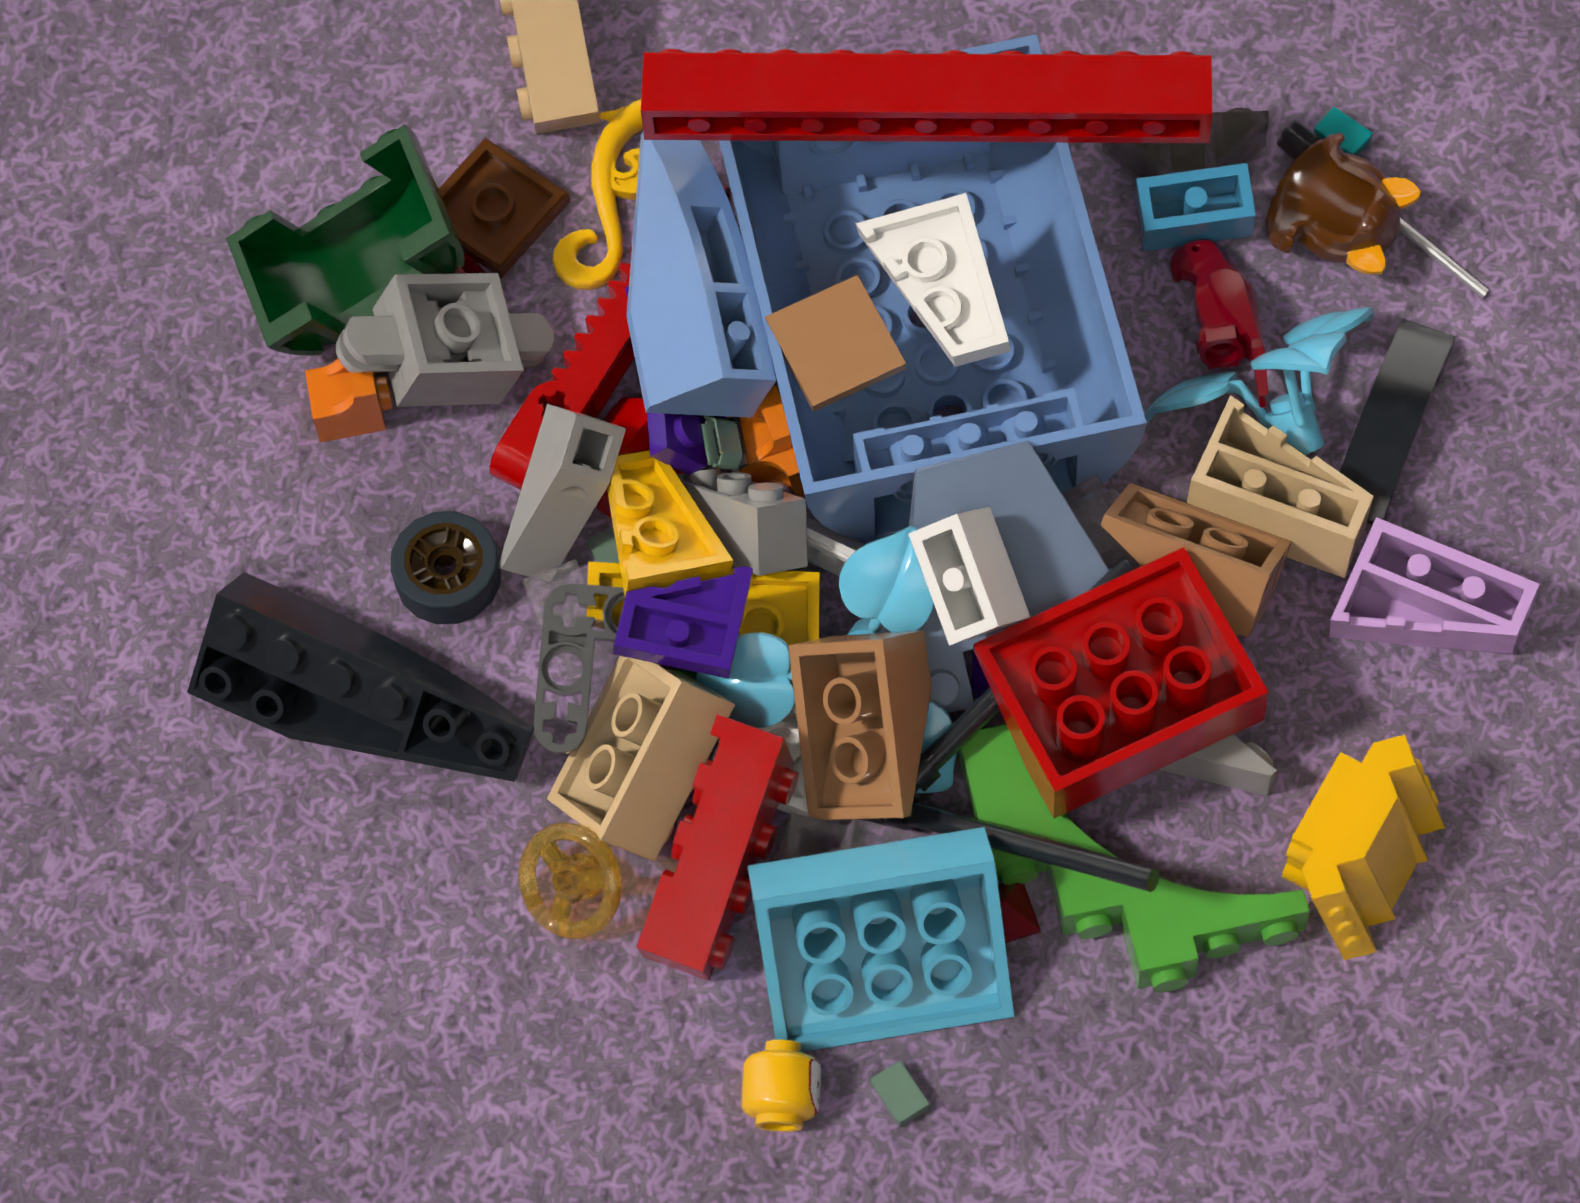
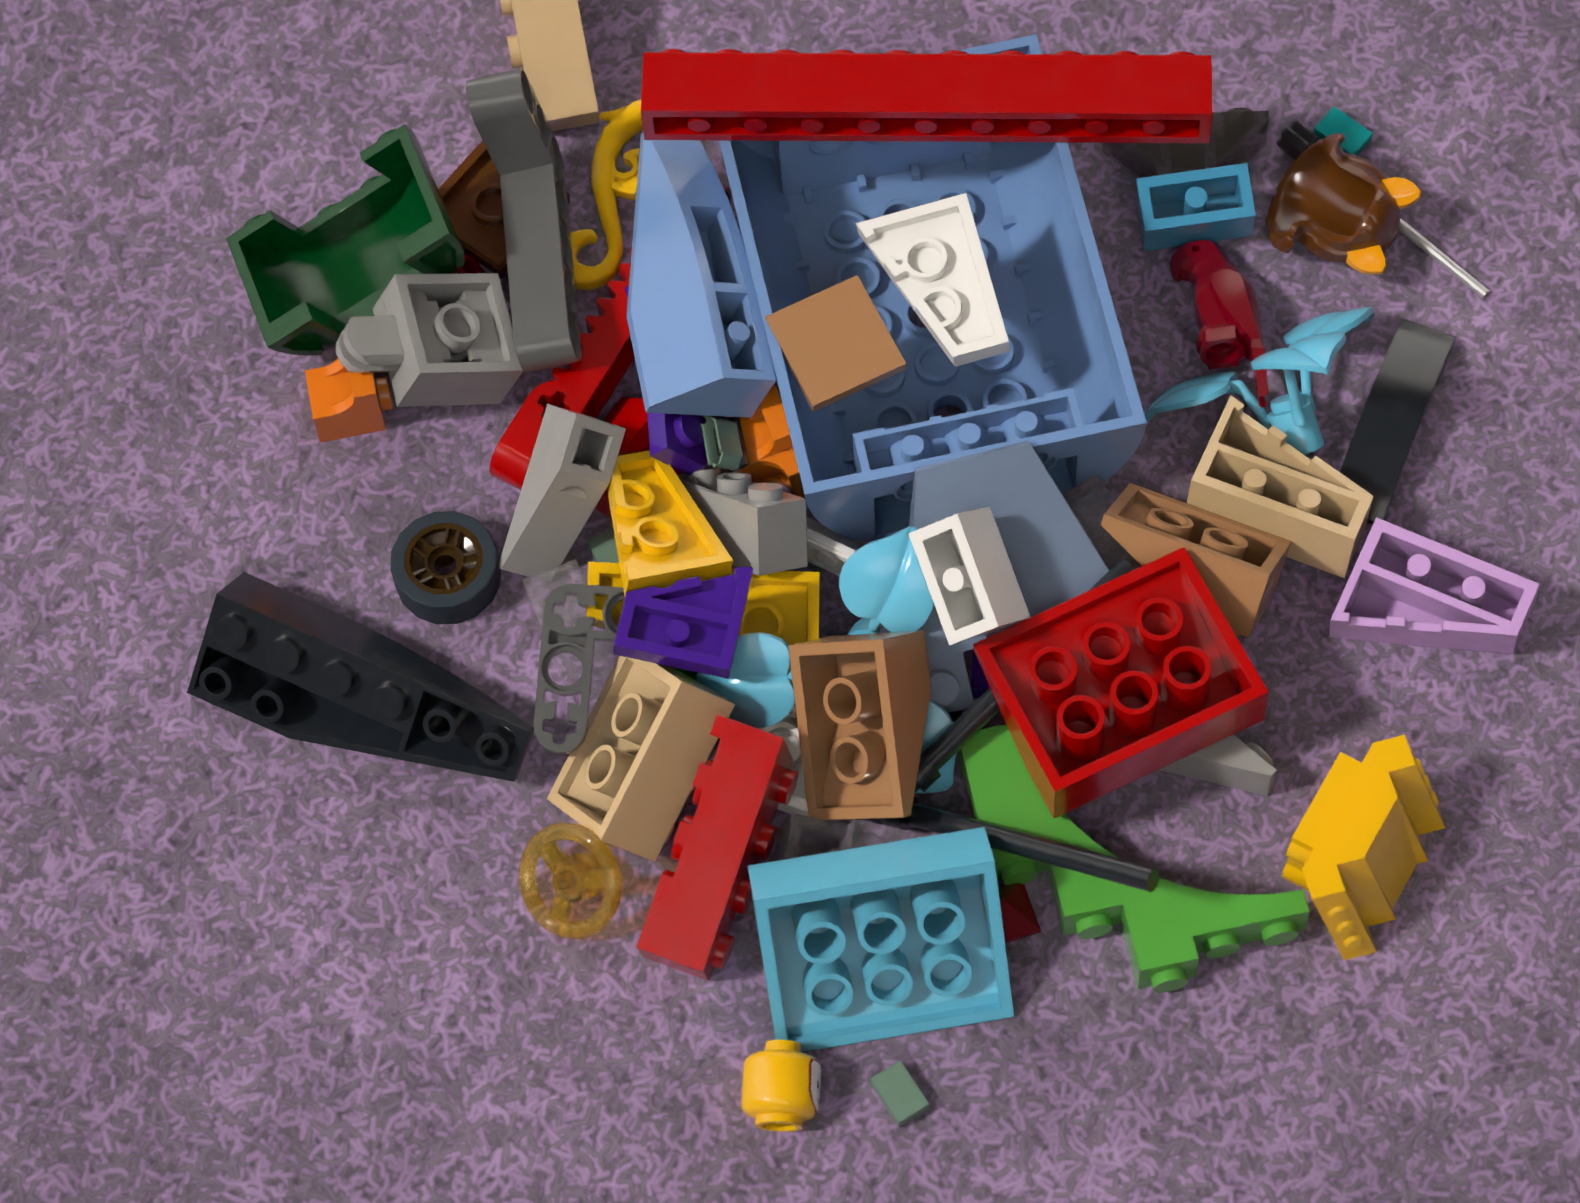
none -> dark grey beam [466,68,582,373]

